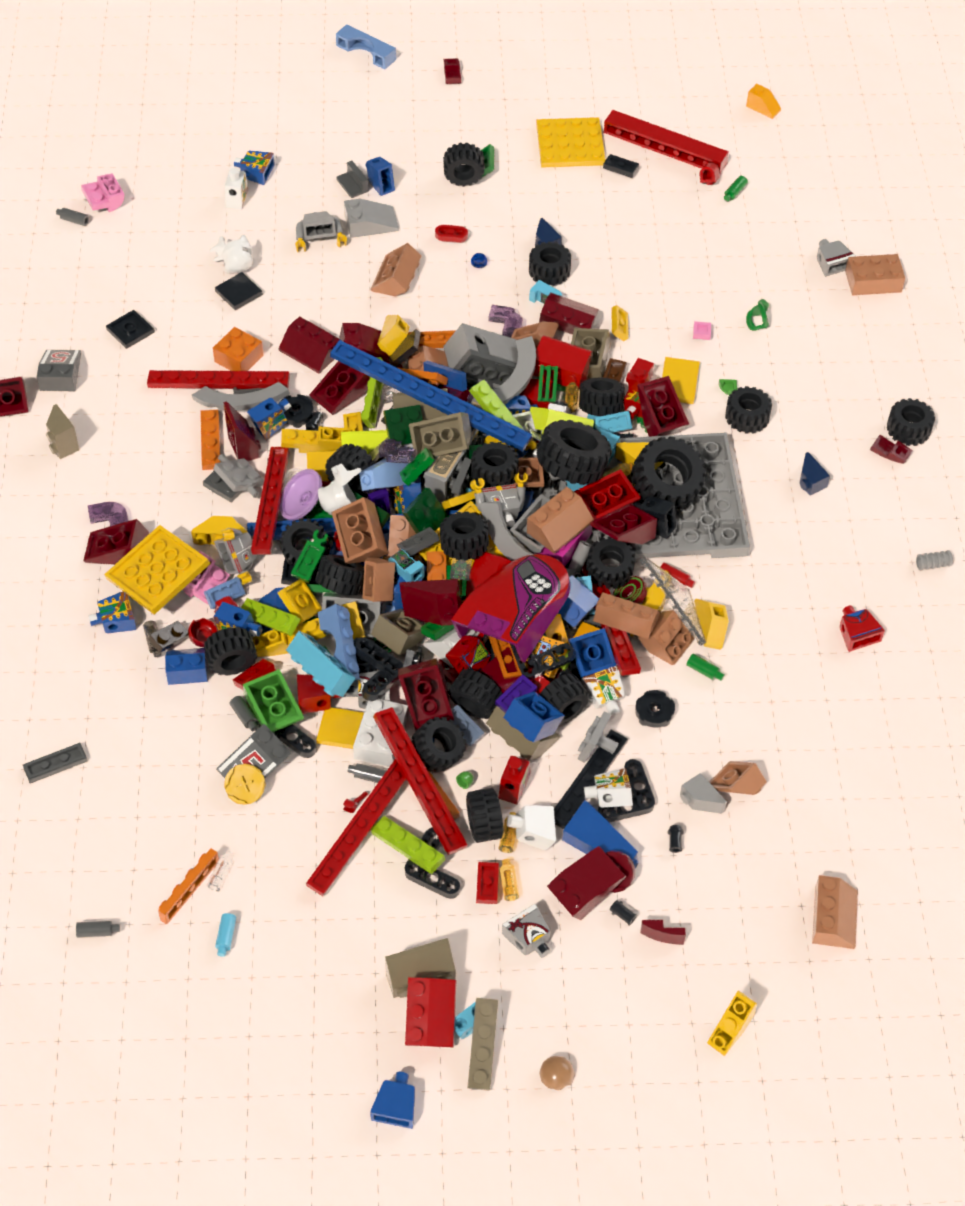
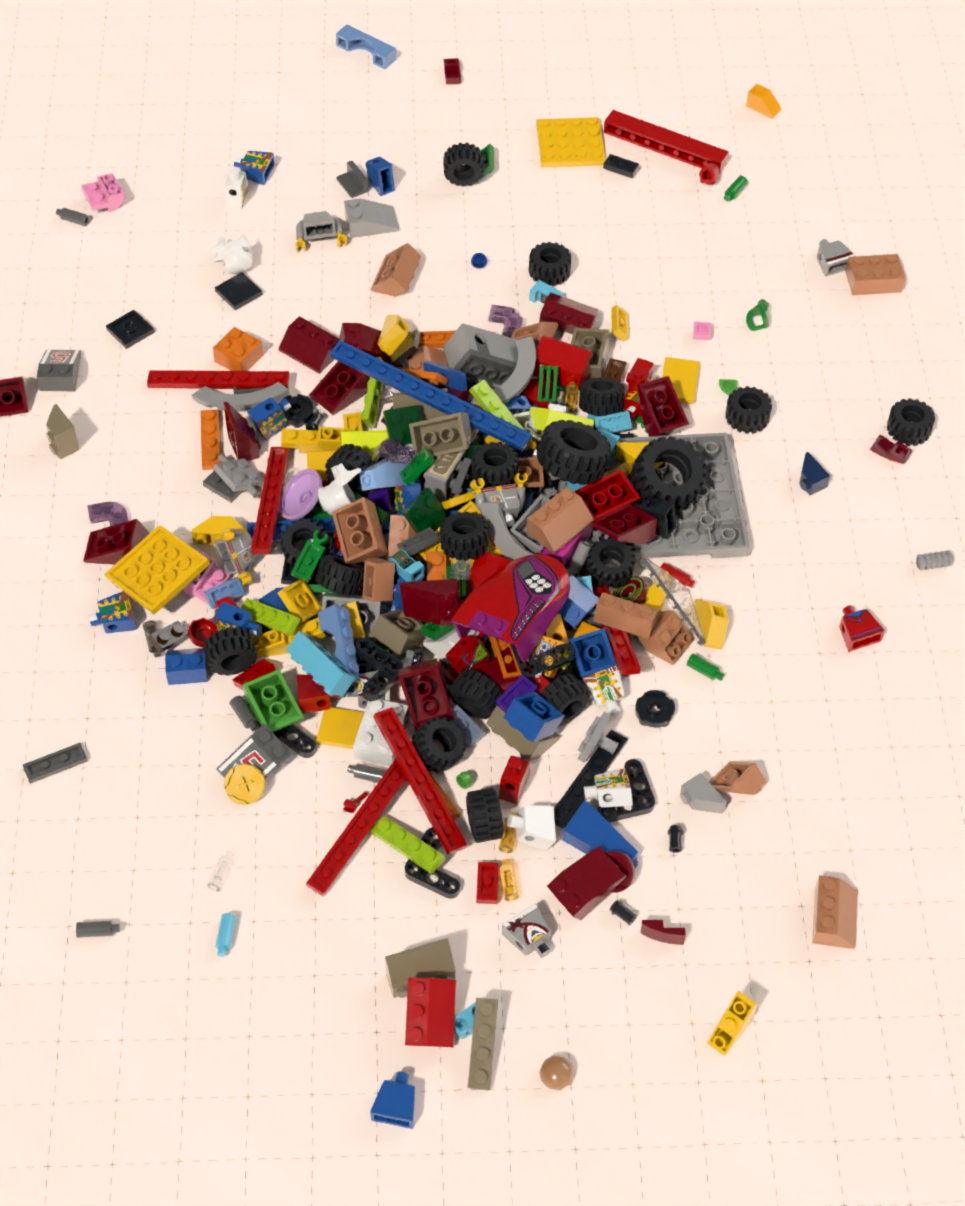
orange plate [158,848,219,924] -> none
red plate [435,225,468,243] -> none
dark blue slope [535,217,562,246] -> none

